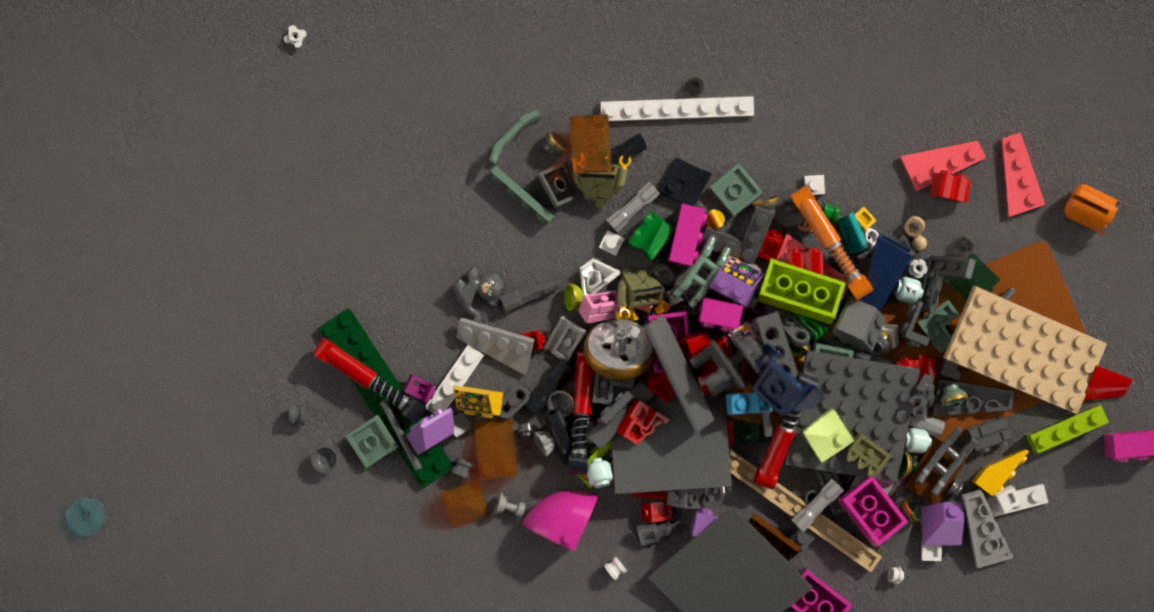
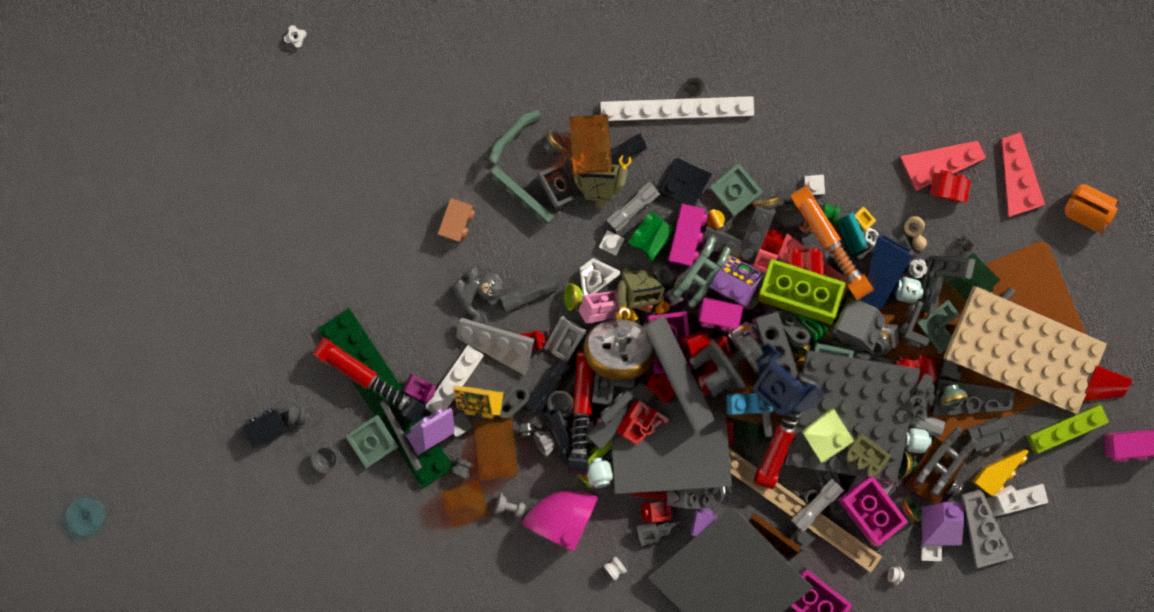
none -> black brick [242,408,289,448]
none -> nougat brick [438,198,475,243]
none -> coral plate [753,249,778,273]

